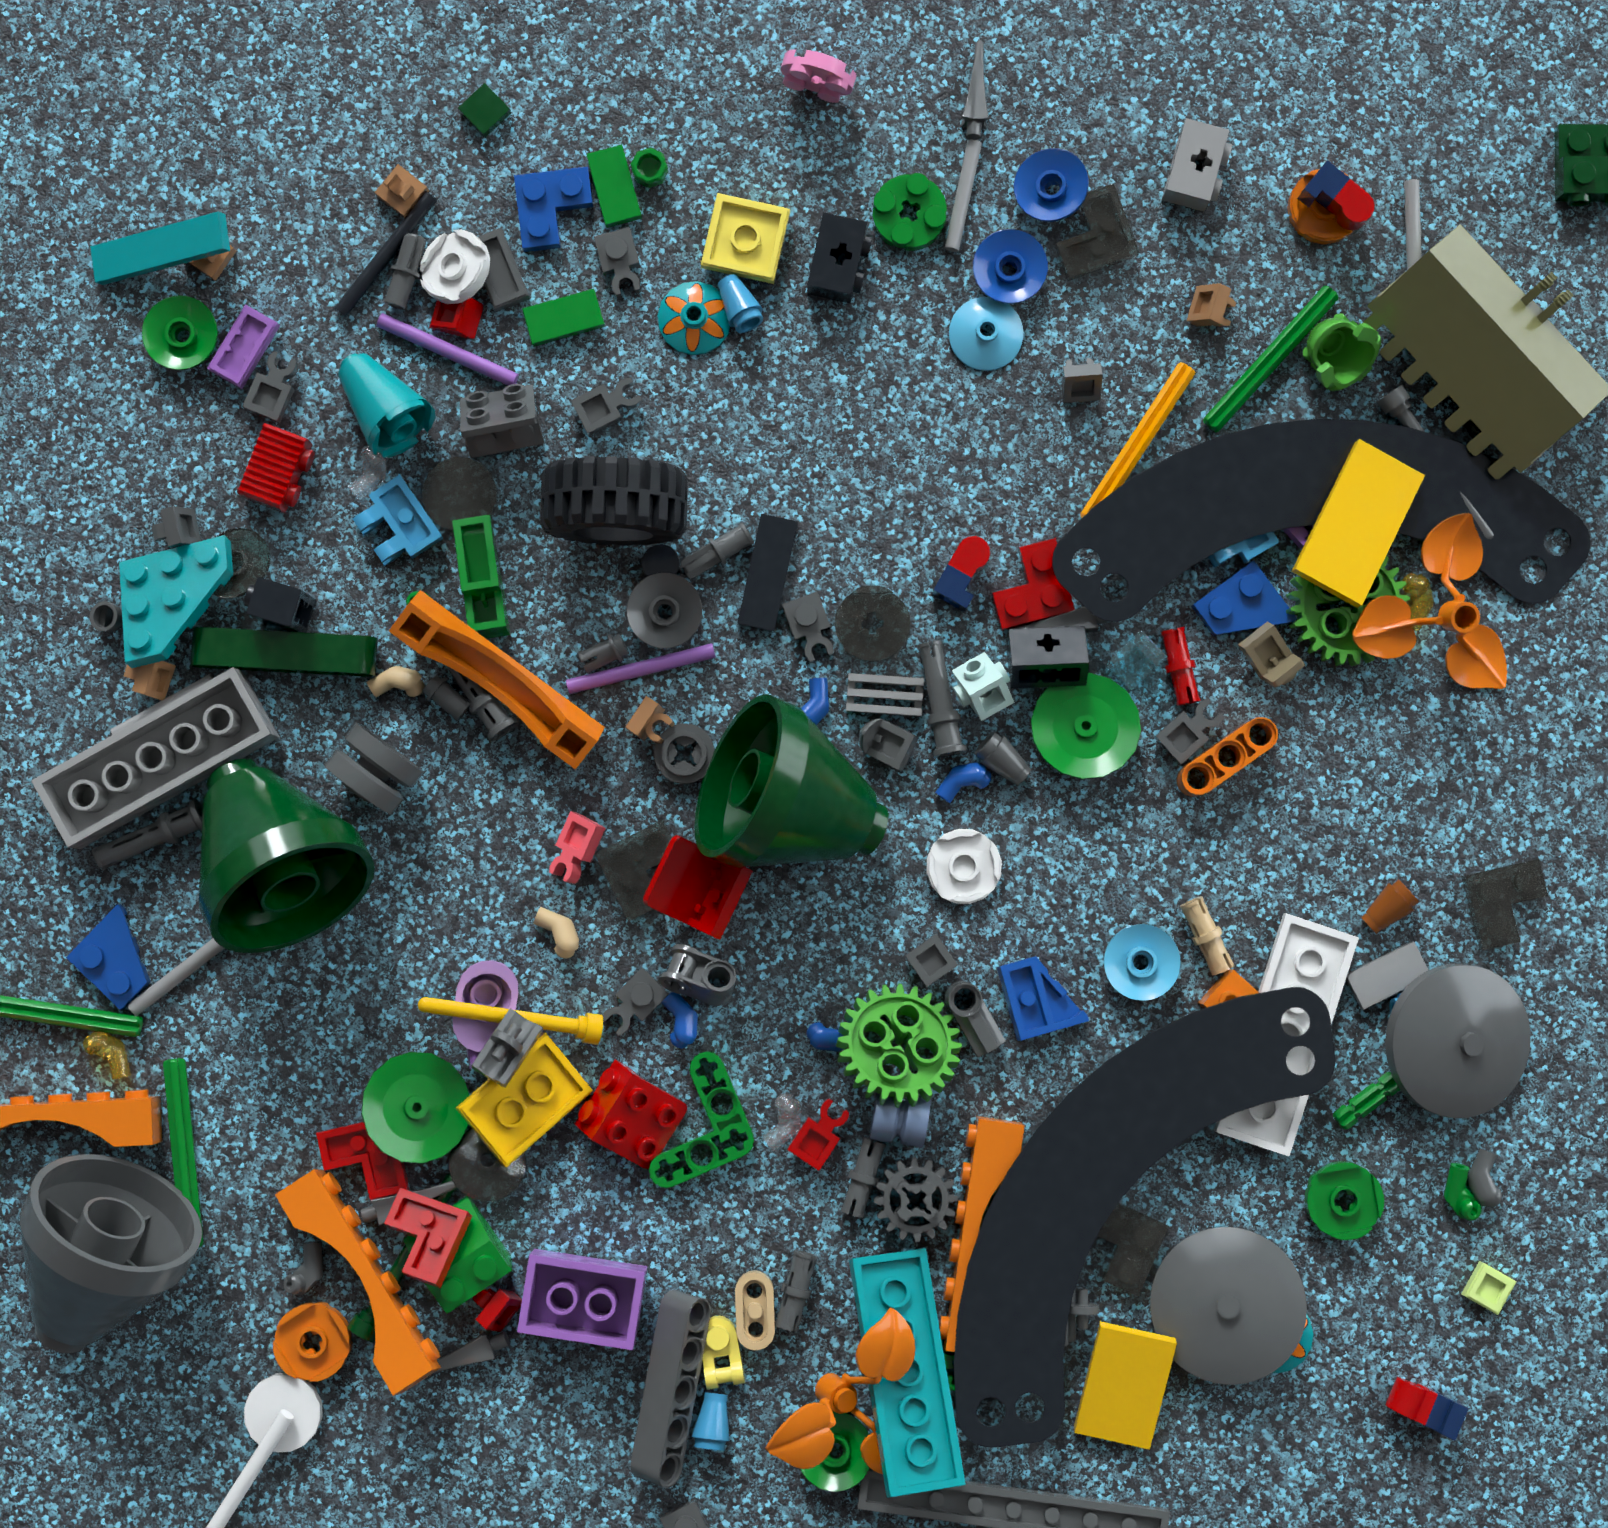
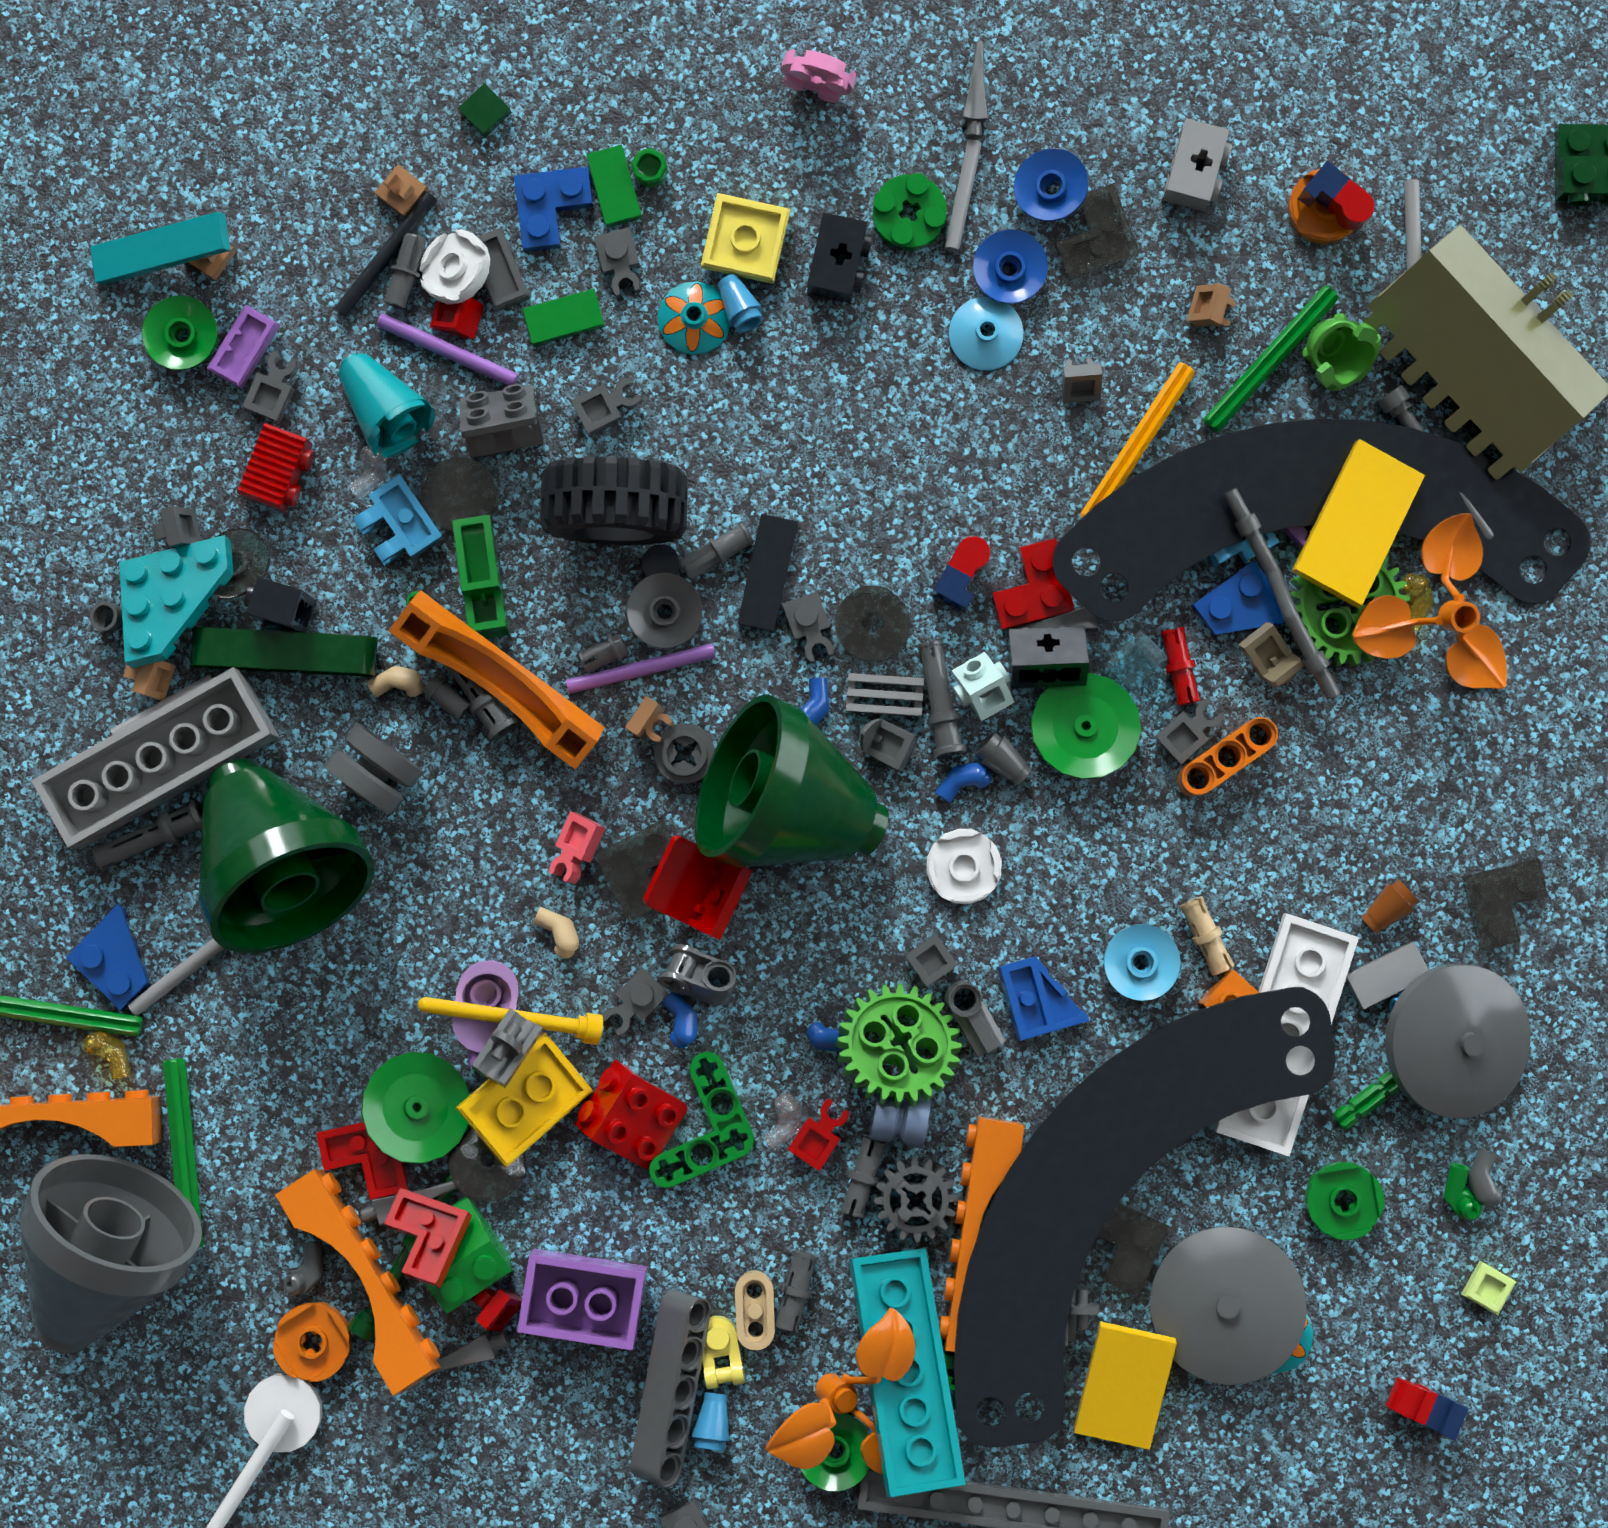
none -> dark grey bar [1223,488,1341,700]

